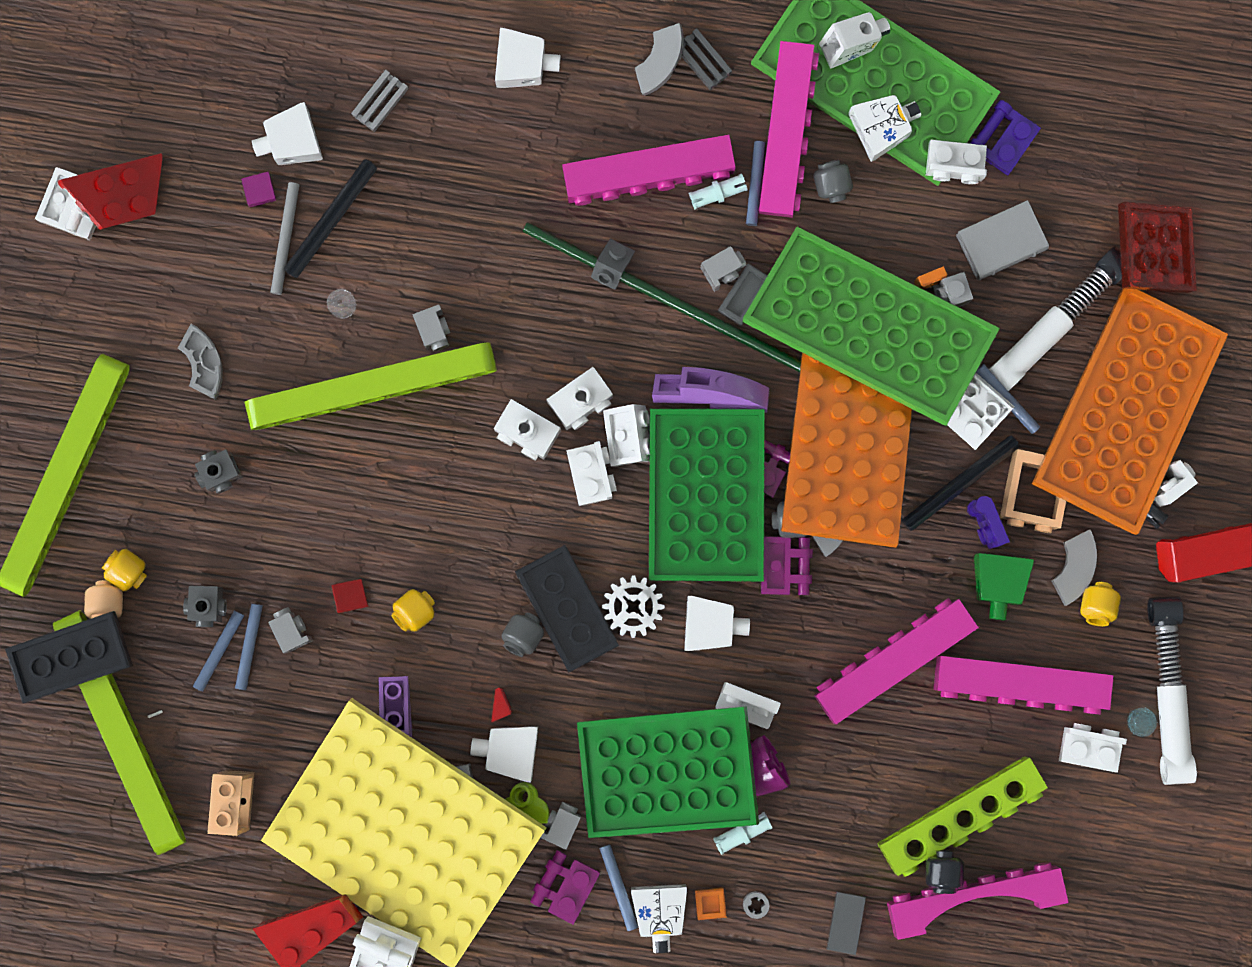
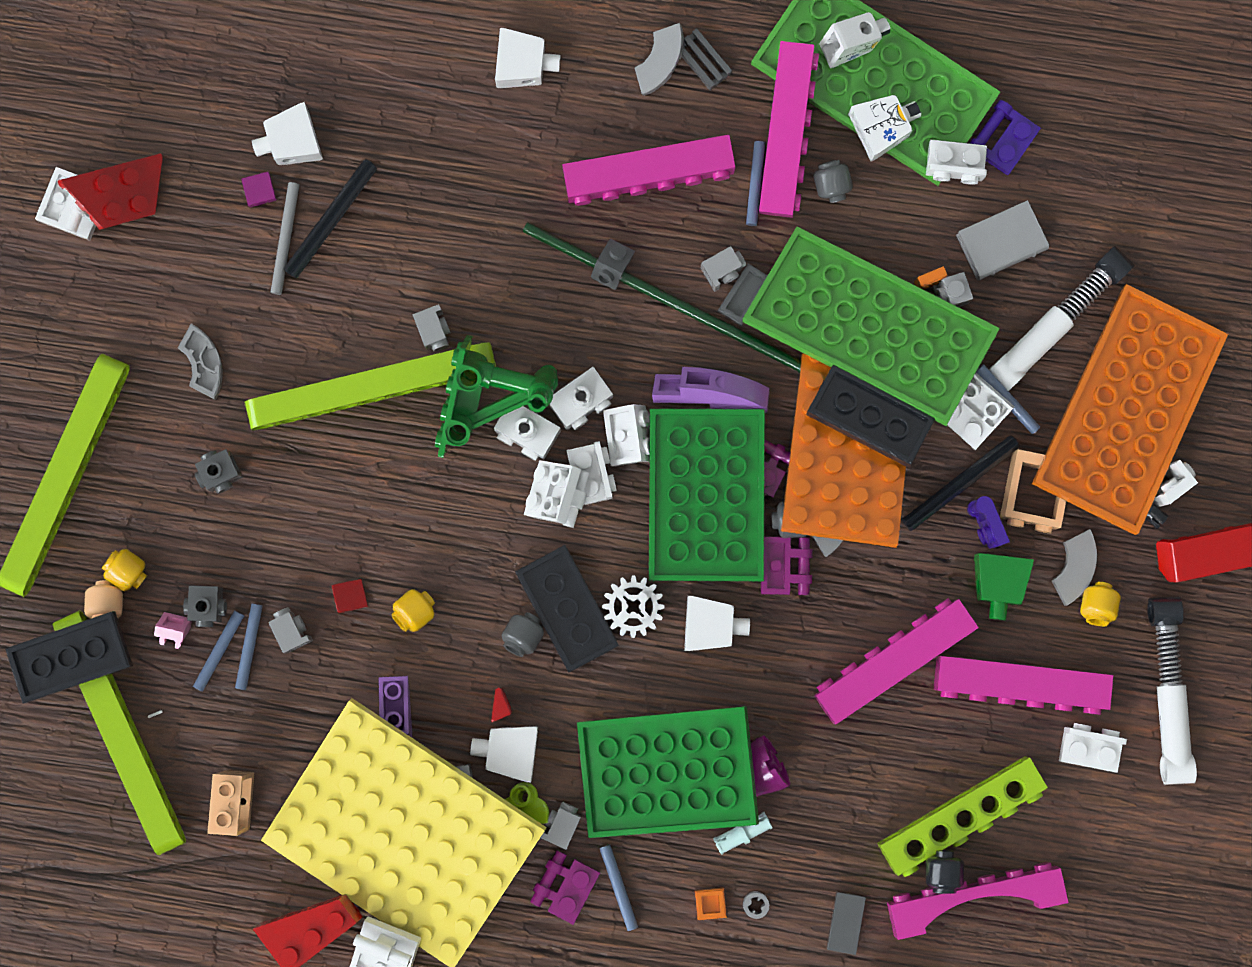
clear tile [327,289,356,319] -> none
light grey tile [351,70,409,132] -> none
white torso [631,884,687,953] -> none
light aqua pin [689,174,748,210] -> none
white bracket [715,682,781,729] -> none
clear red plate [1118,202,1196,293] -> none
clear light blue plate [1127,708,1157,737] -> none
none -> bright pink tile [154,612,192,649]
none -> green plate [435,335,558,458]
none -> white plate [524,460,589,528]
none -> black plate [806,365,935,468]

